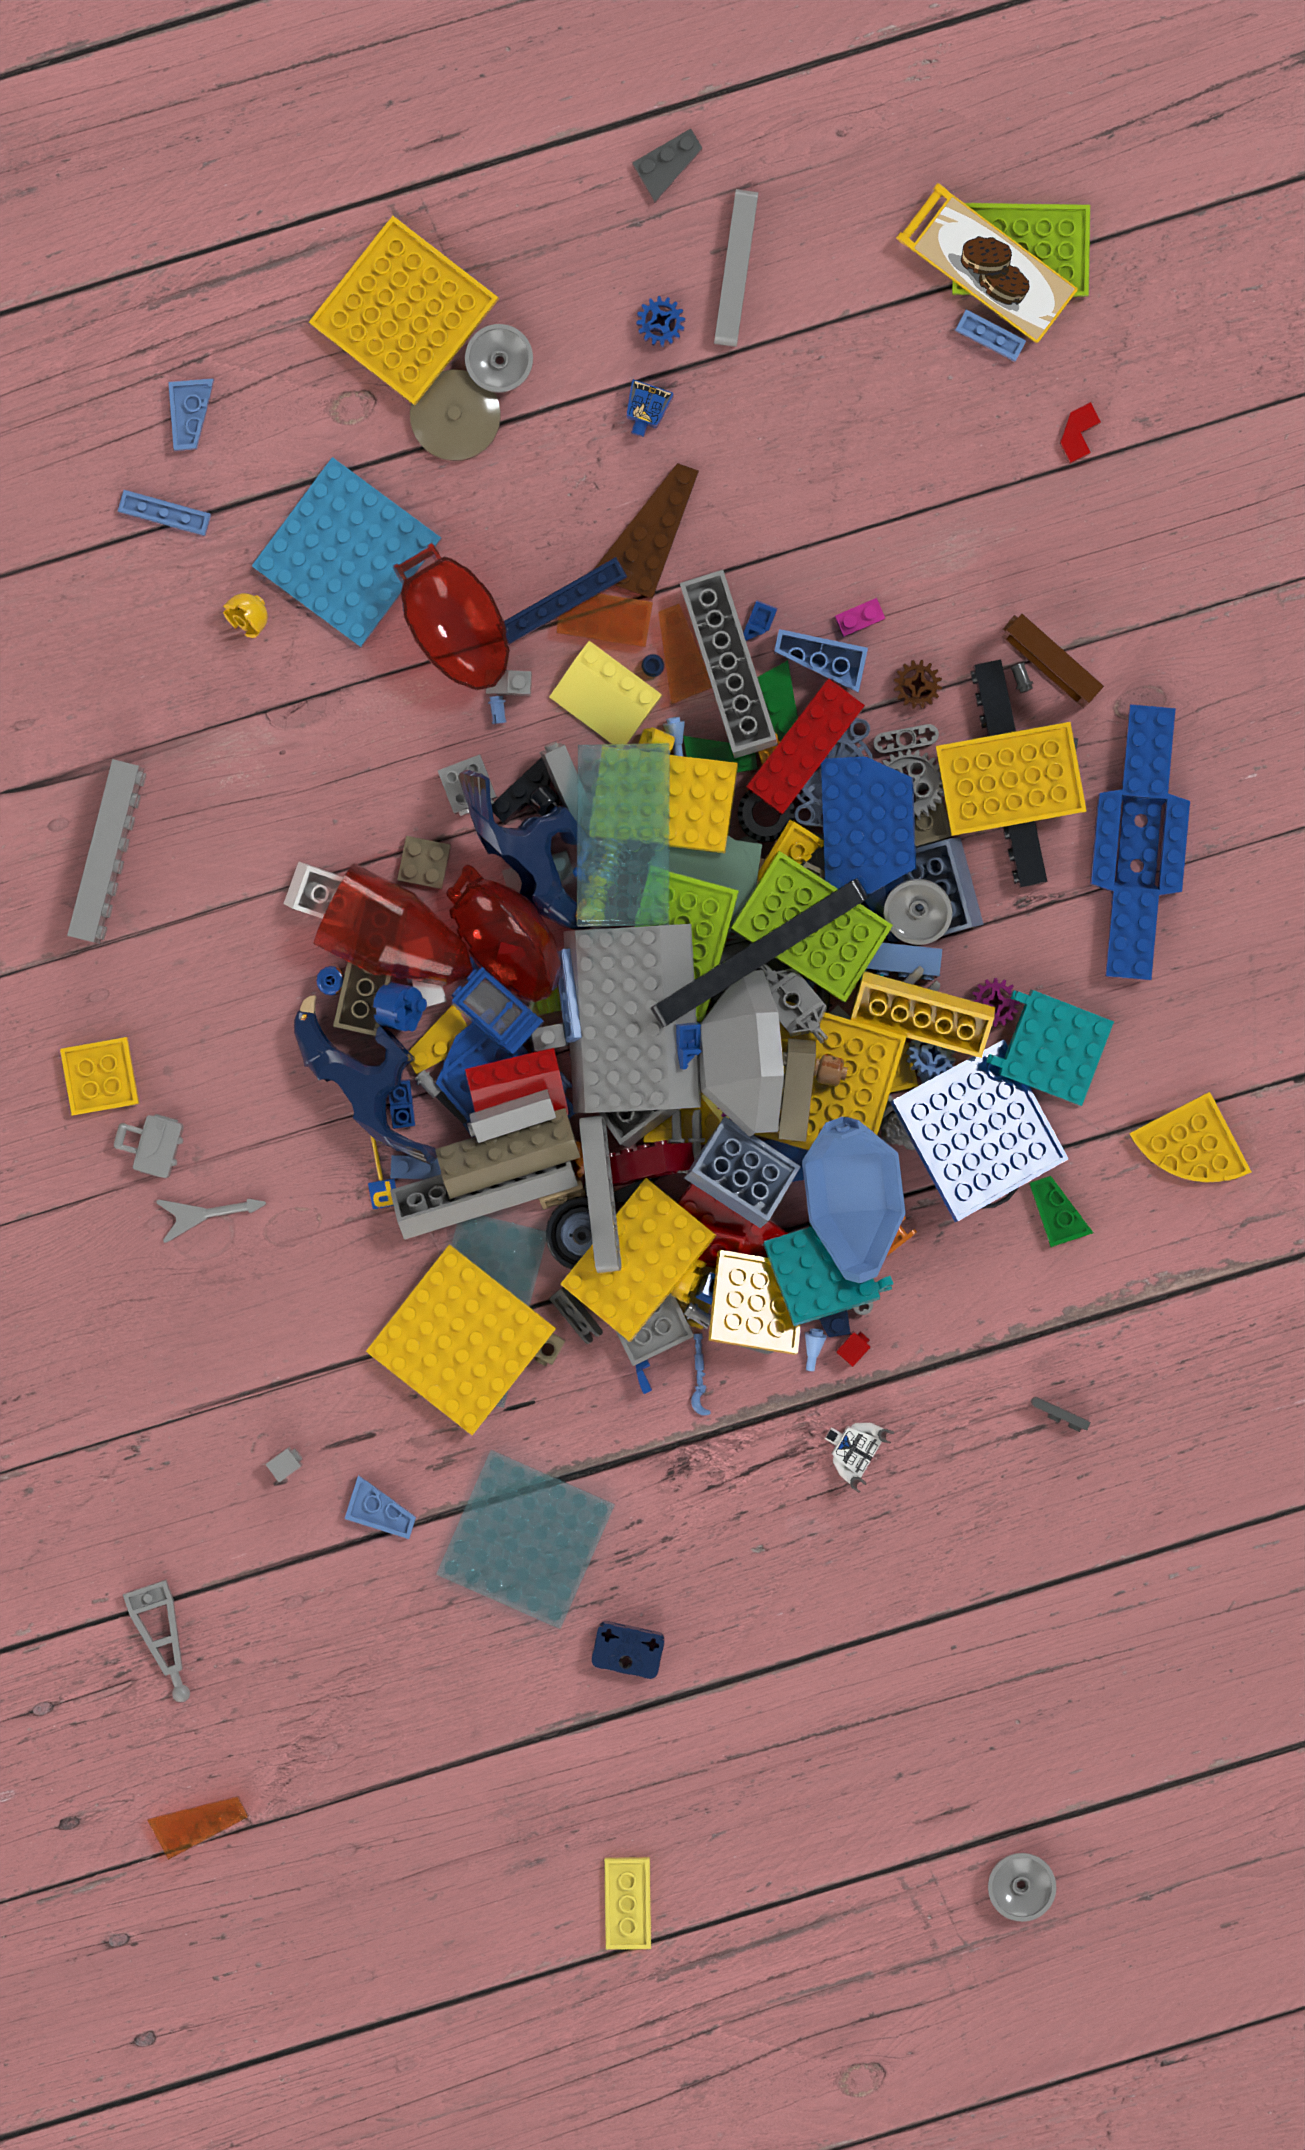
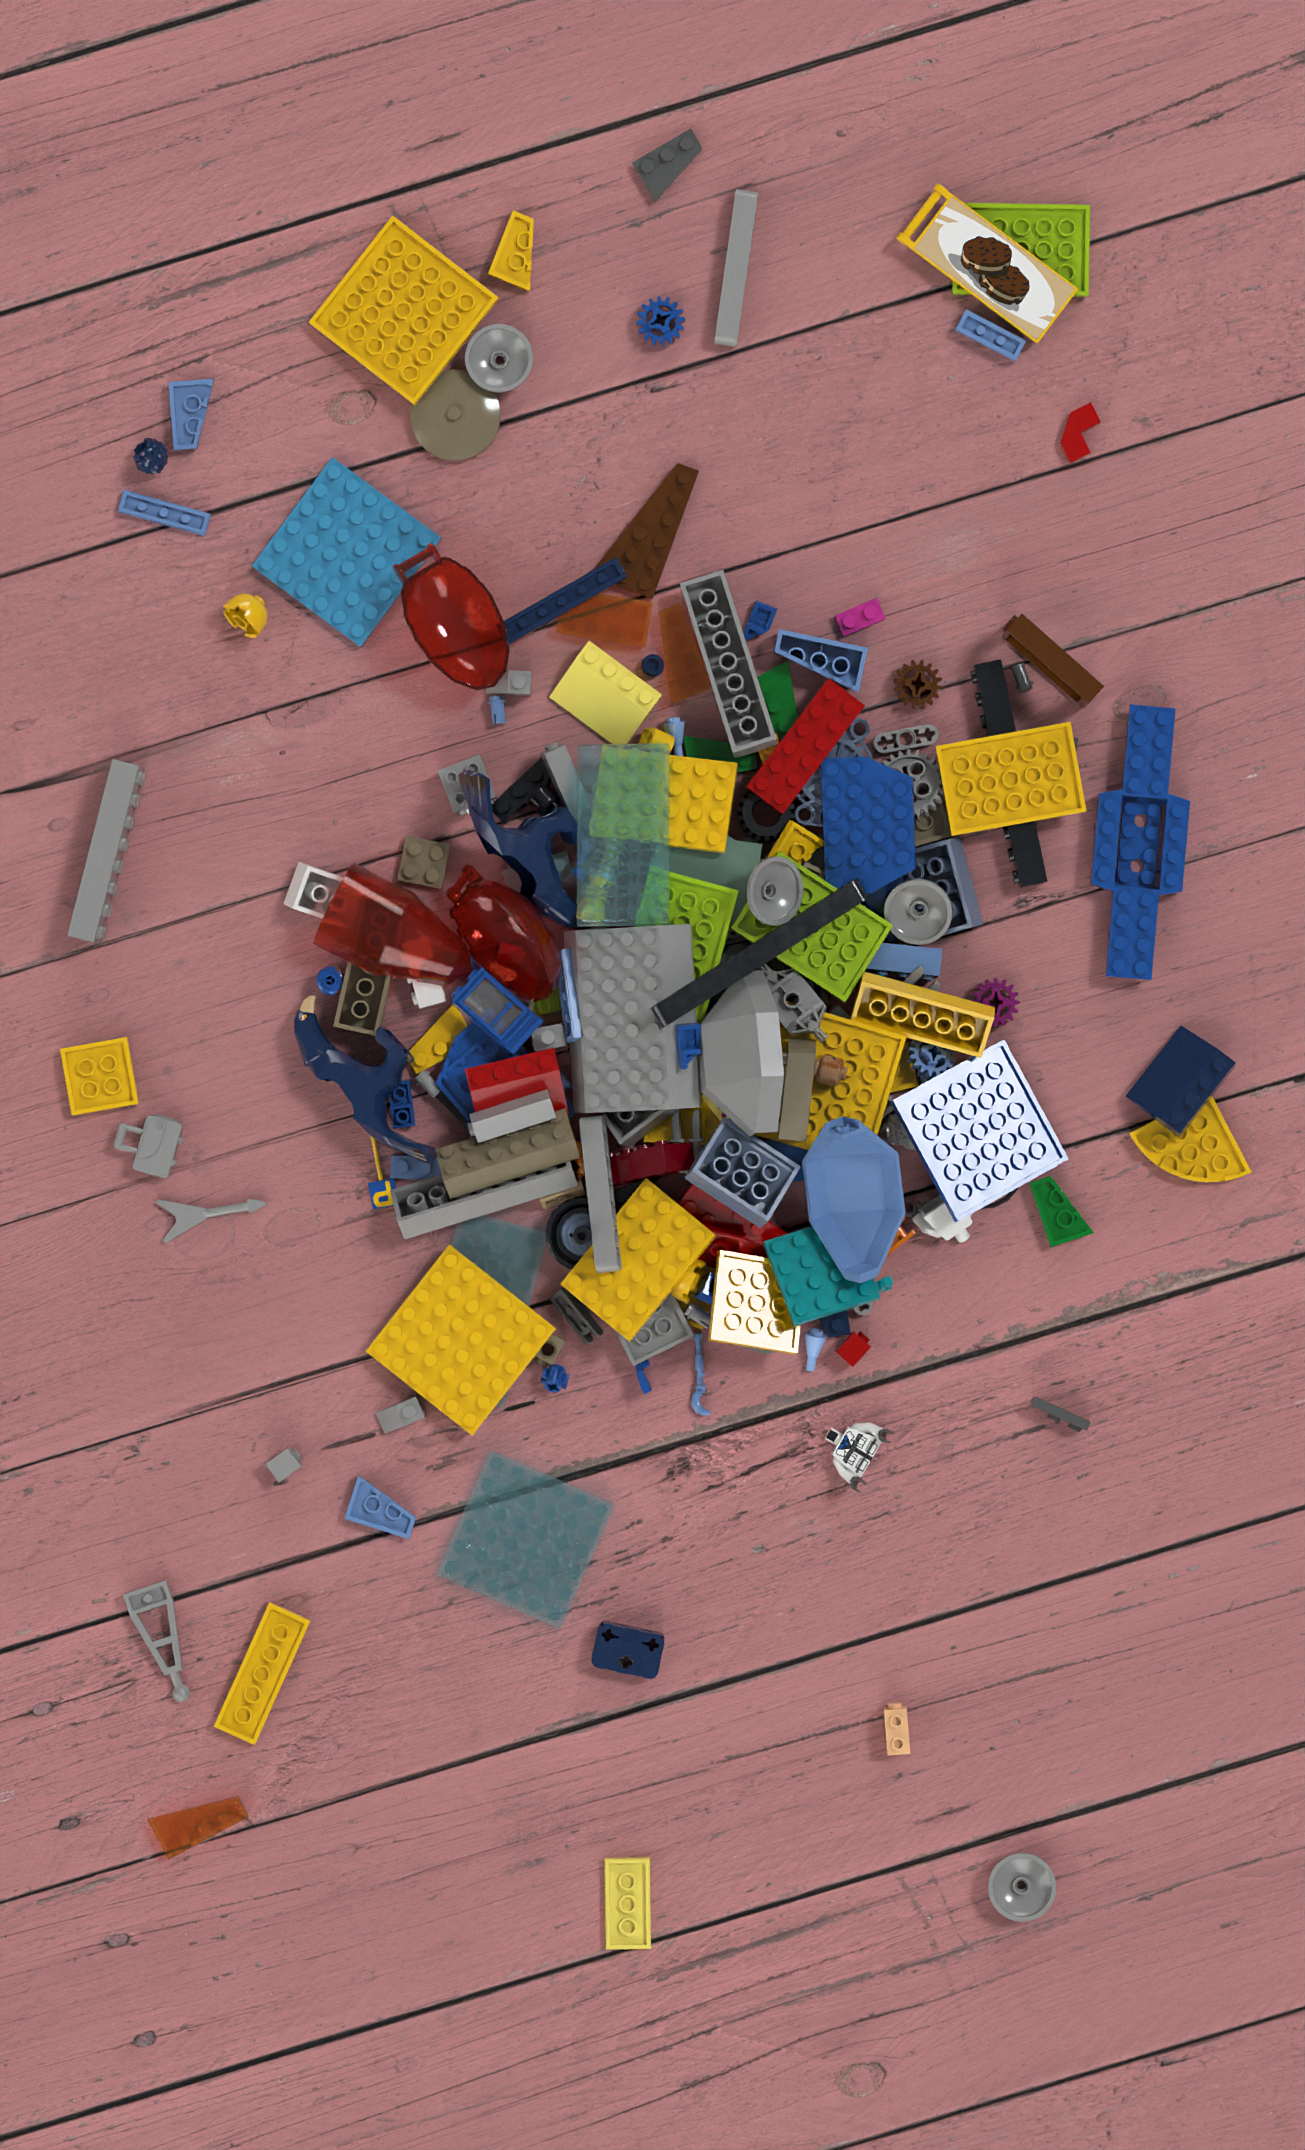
blue brick [373,982,427,1032] -> none
torso [627,379,674,437] -> none
teal plate [986,989,1114,1106] -> none
none -> dark blue piece [133,438,168,474]
none -> yellow plate [214,1602,311,1745]
none -> light grey slope [376,1395,426,1434]
none -> yellow wing [487,210,534,292]
none -> blue gear [540,1364,570,1393]
none -> light grey dish [747,856,803,926]
none -> light nougat brick [883,1702,910,1756]
none -> white torso [905,1195,973,1243]
none -> dark blue slope [1125,1026,1236,1138]

